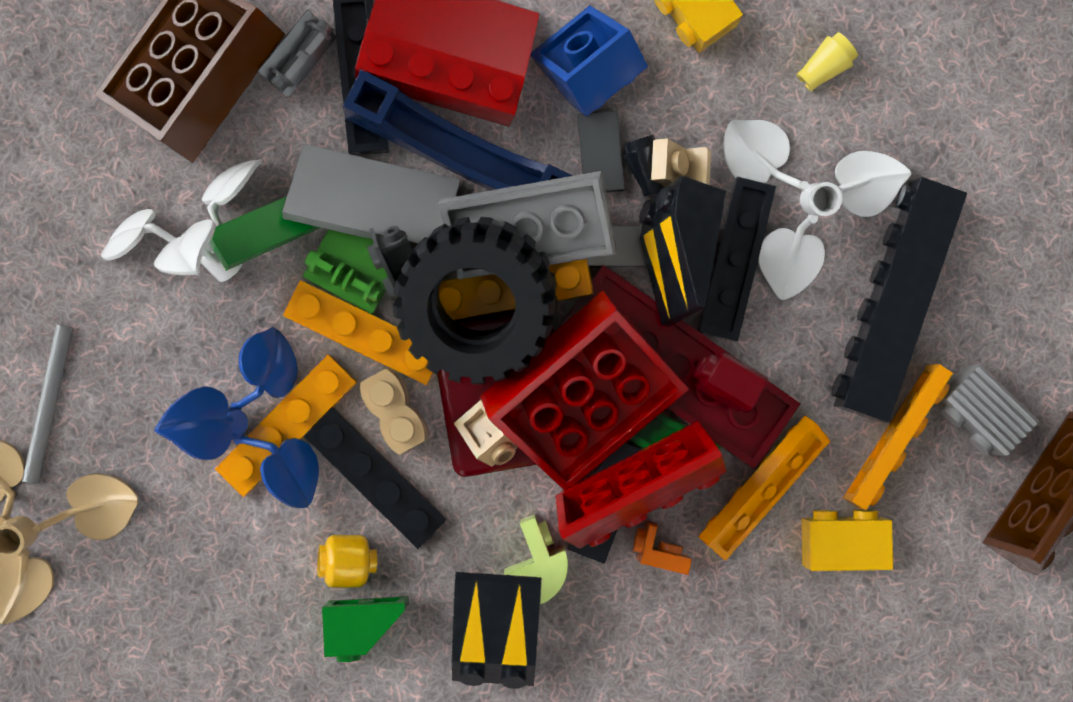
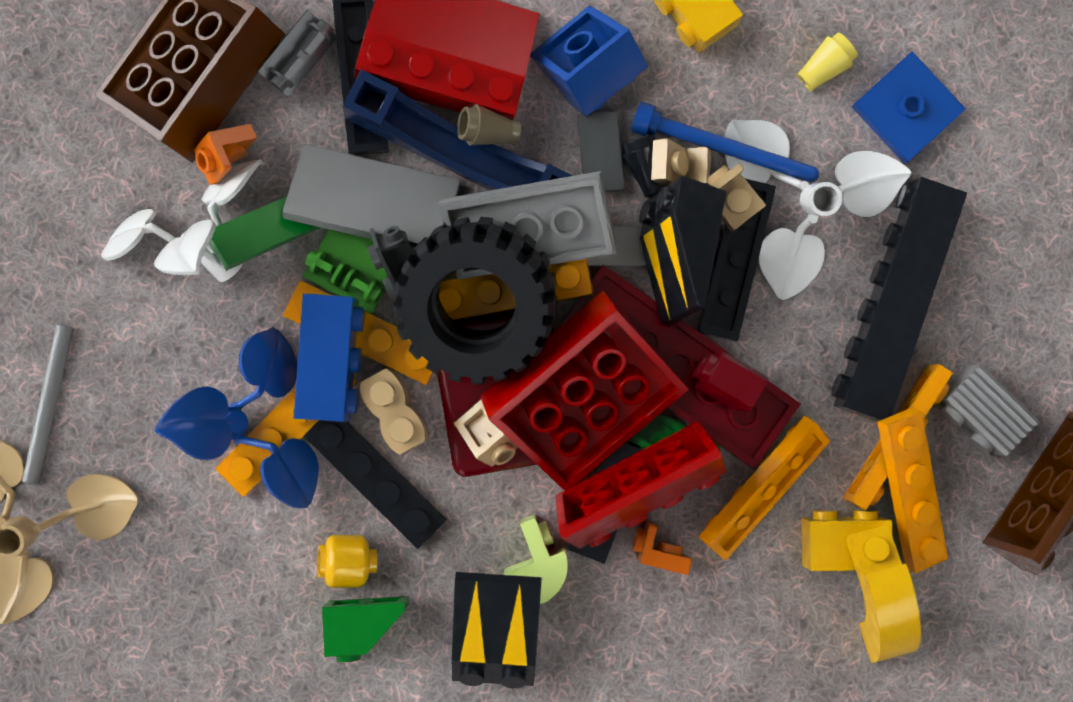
none -> orange bracket [194,124,257,185]
none -> blue brick [294,294,365,422]
none -> dark tan cone [457,104,521,145]
none -> blue piece [631,101,819,182]
none -> tan bracket [706,163,766,233]
none -> yellow arch [845,525,921,663]
none -> blue plate [851,51,966,164]
none -> light orange plate [877,408,948,574]

